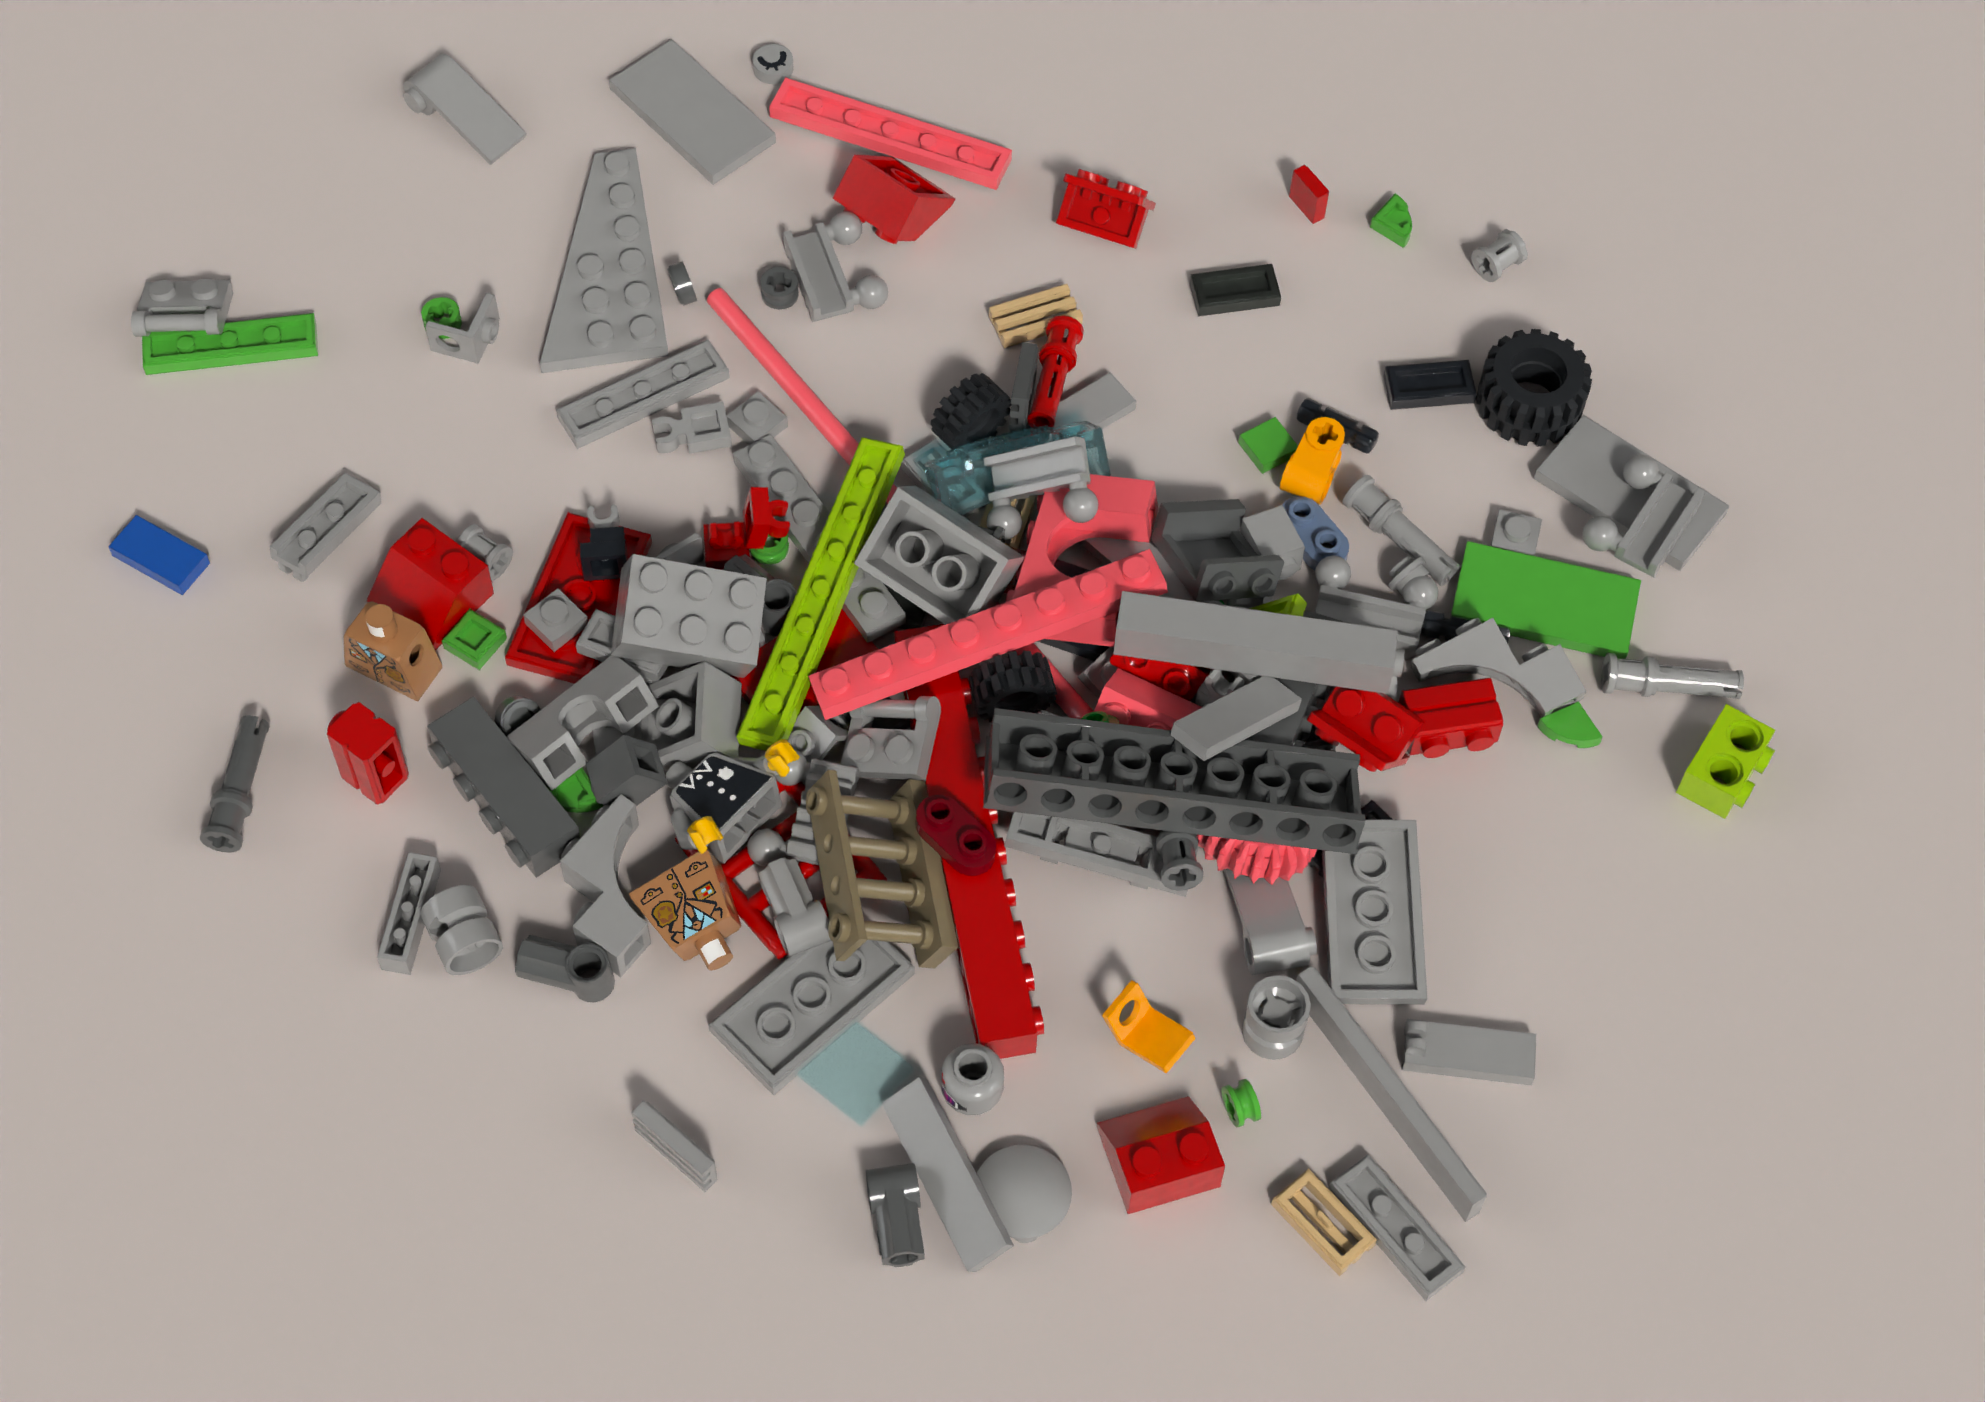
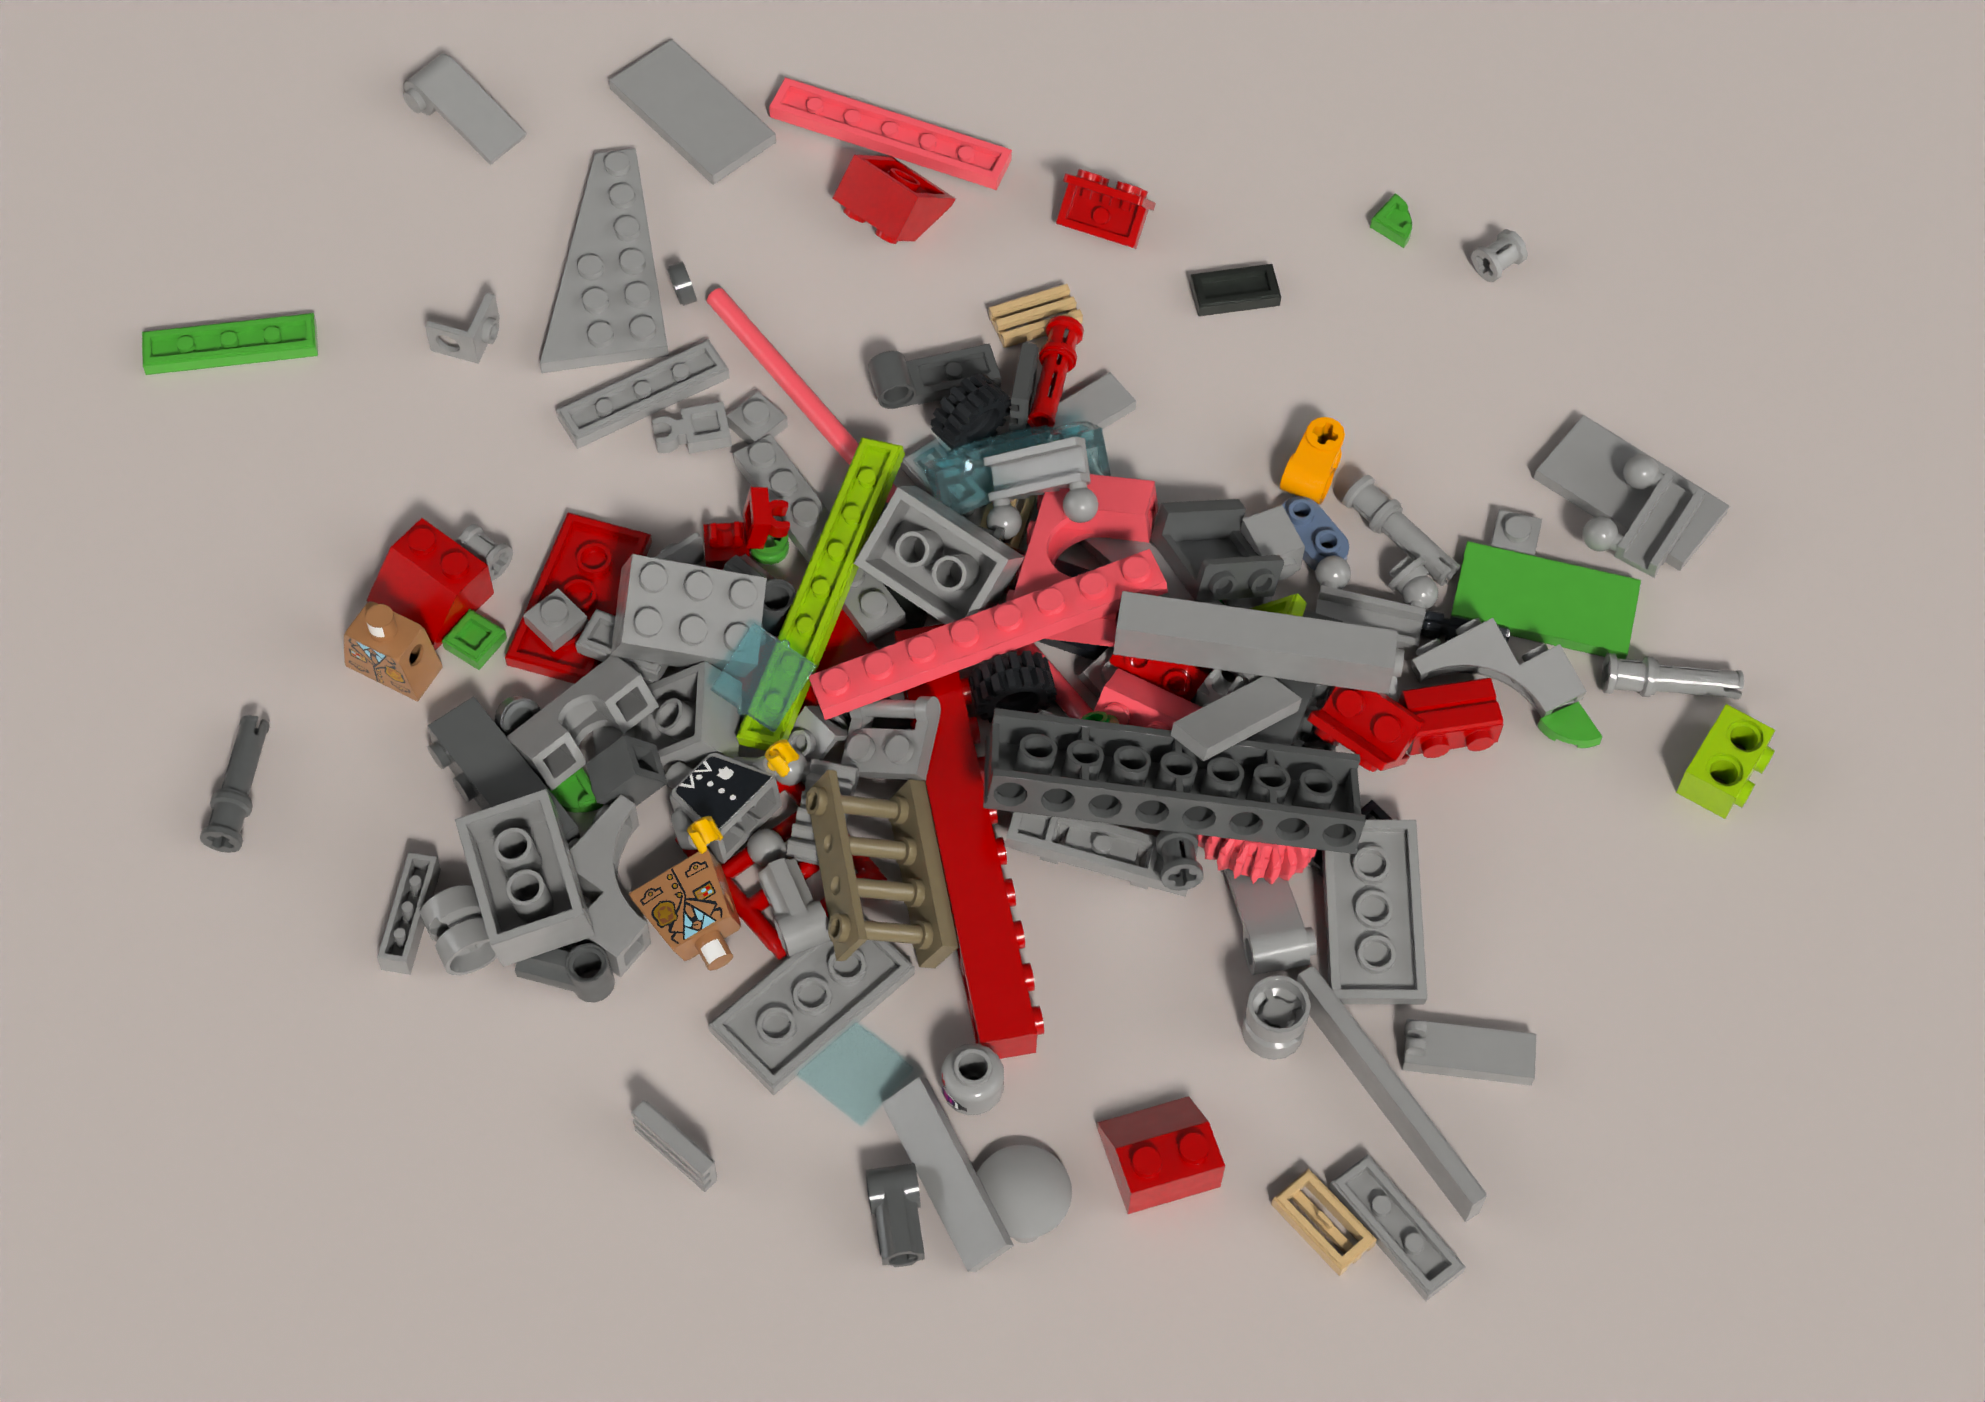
blue tile [108,515,210,596] -> none
light grey plate [131,279,233,337] -> none
light grey hinge [270,473,381,582] -> none
red brick [327,702,409,805] -> none
bright green bush [421,297,462,339] -> none
black piece [580,504,628,581] -> none
light grey tile [753,44,793,84] -> none
dark grey bush [760,267,799,310] -> none
light grey gear [783,211,888,322] -> none
dark red plate [915,795,996,876] -> none
light orange bracket [1102,980,1195,1073] -> none
bright green bush [1221,1079,1261,1128] -> none
bright green tile [1238,417,1298,474] -> none
red tile [1289,165,1329,224] -> none
black axle [1296,398,1379,454] -> none
black tile [1383,360,1477,410] -> none
black tyre [1476,329,1592,447] -> none
none -> light grey brick [455,789,595,967]
none -> clear light blue piece [710,623,817,732]
none -> dark grey plate [868,343,1001,409]

